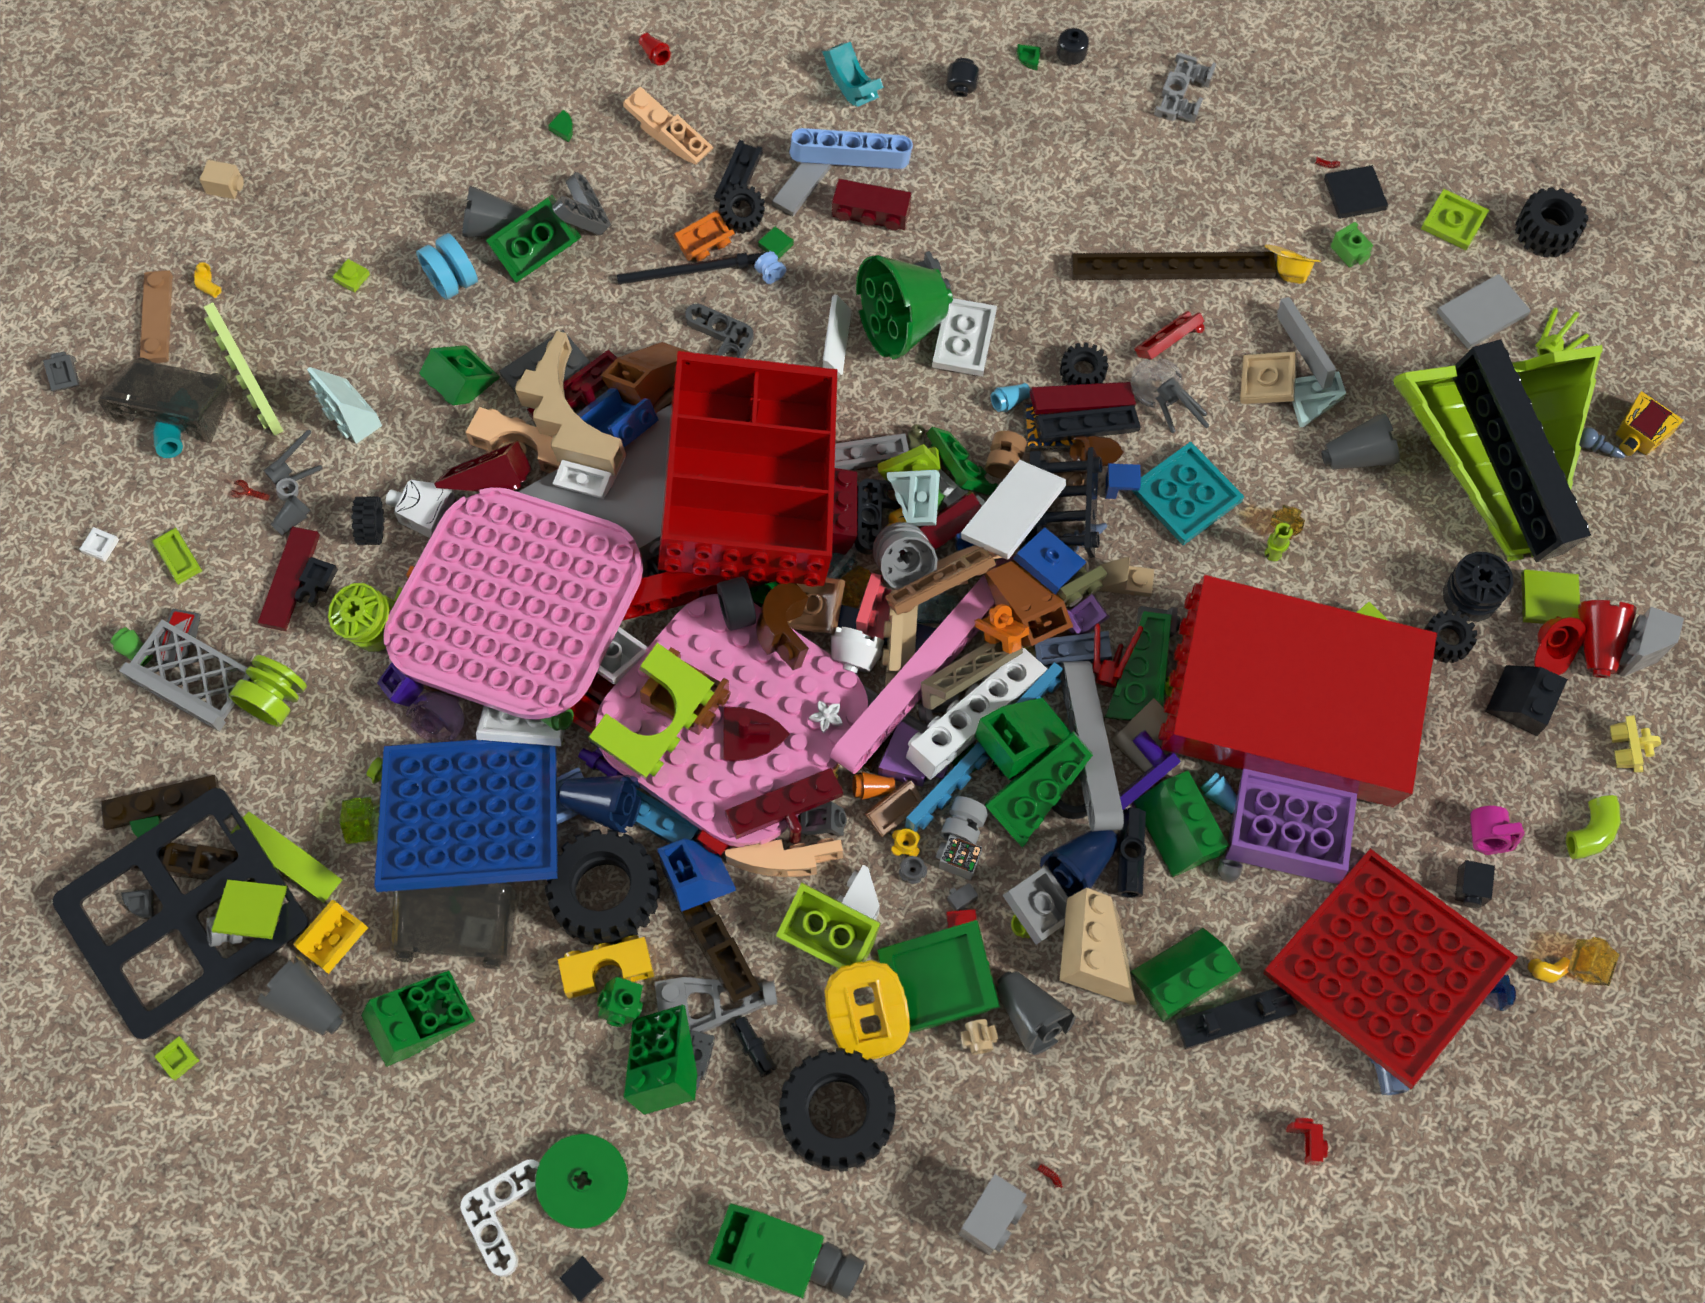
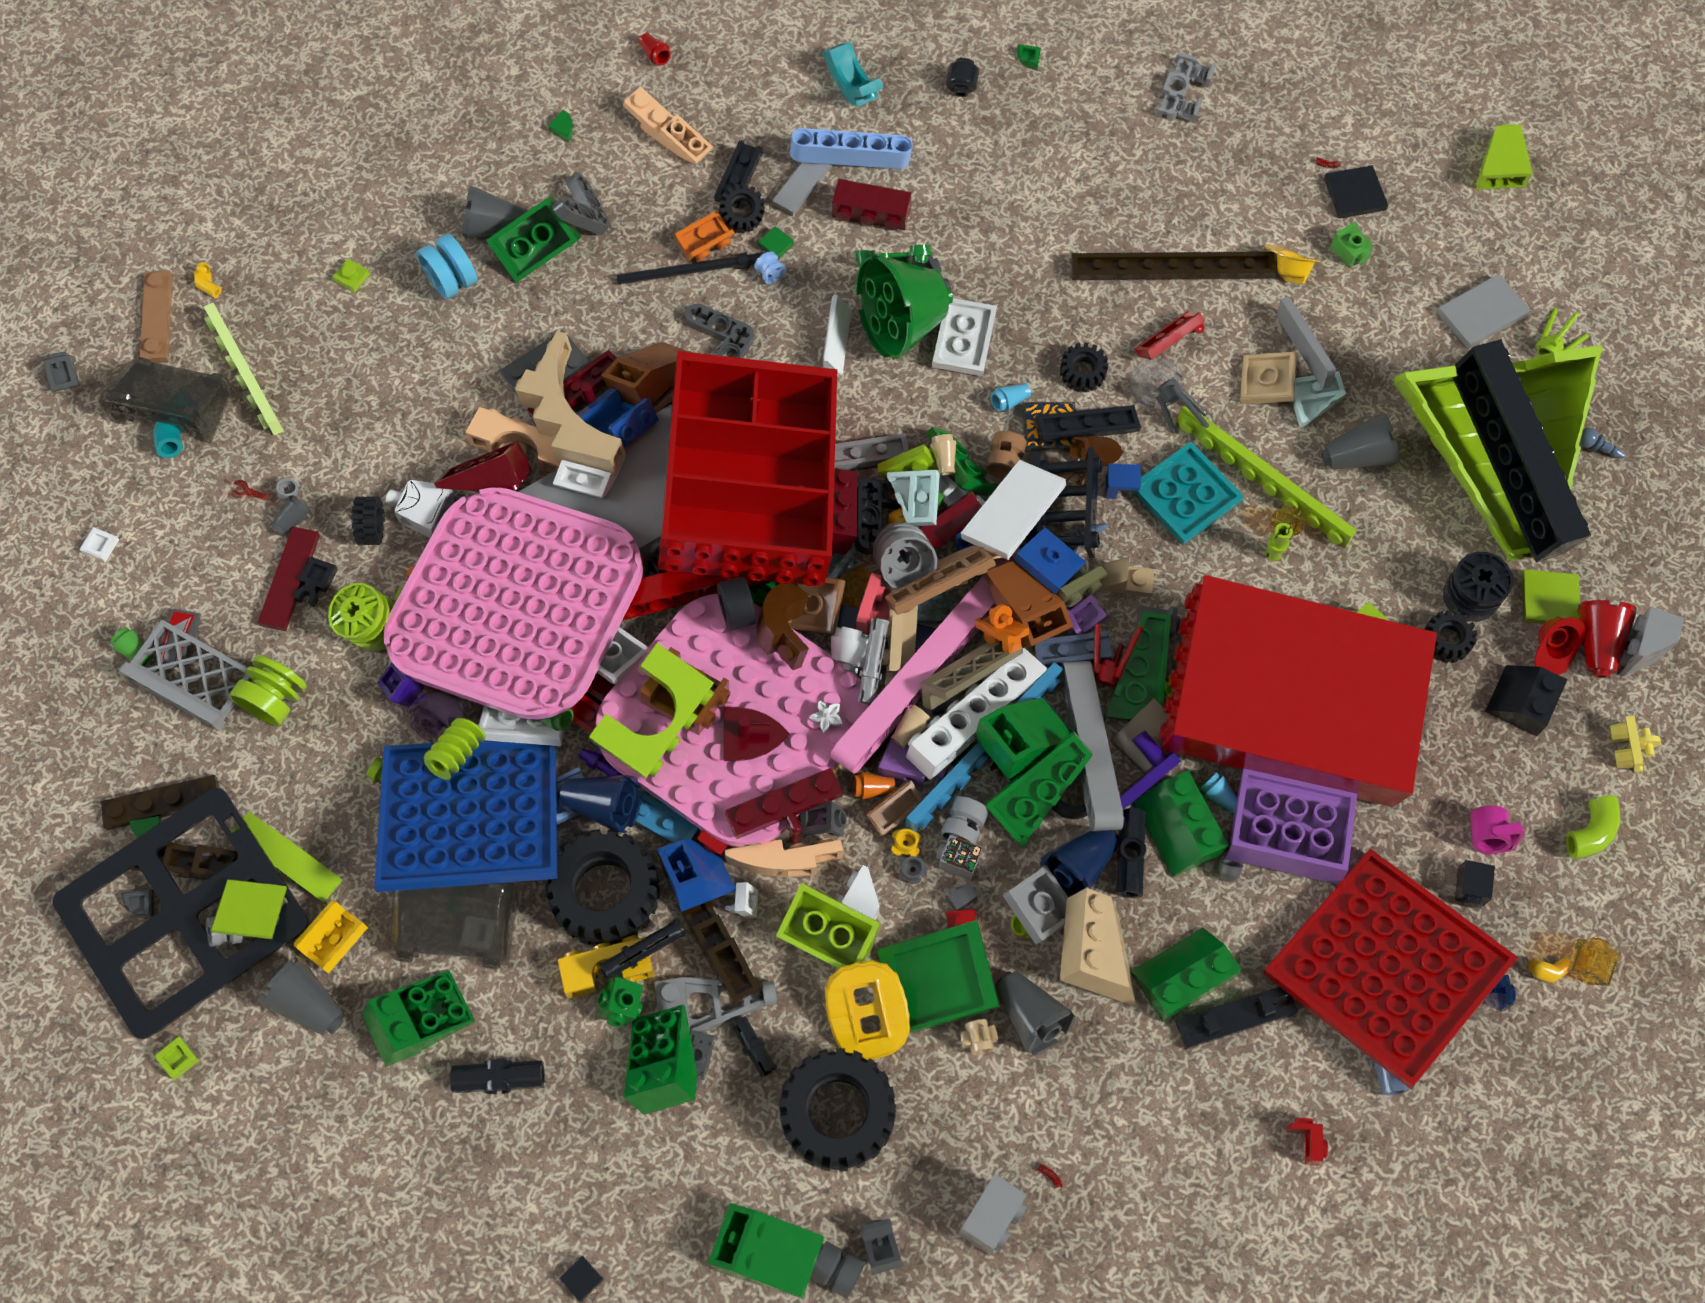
lime tile [152,528,202,585] -> none
tan brick [199,160,244,199] -> none
dark grey plant [263,430,323,485] -> none
light aqua slope [307,367,382,444] -> none
clear neon green bracket [339,797,374,844] -> none
green slope [419,345,500,406] -> none
white beam [460,1159,539,1277] -> none
green piece [535,1134,628,1229] -> none
olive arm [907,424,931,450] -> none
dark red tile [1029,382,1136,415] -> none
black head [1057,28,1089,65] -> none
lime tile [1421,189,1489,250] -> none
black tyre [1515,187,1588,257] -> none
torso [1615,391,1684,456] -> none
none -> lime piece [424,718,486,780]
none -> black piece [450,1059,545,1094]
none -> black pin [598,919,685,980]
none -> white tile [725,882,759,919]
none -> green plant [855,245,933,267]
none -> light grey pin [857,618,889,704]
none -> dark grey bracket [860,1218,903,1275]
none -> tan cone [891,705,931,748]
none -> tan cone [930,434,956,475]
none -> lime plate [1176,406,1357,548]
none -> lime slope [1475,124,1532,190]

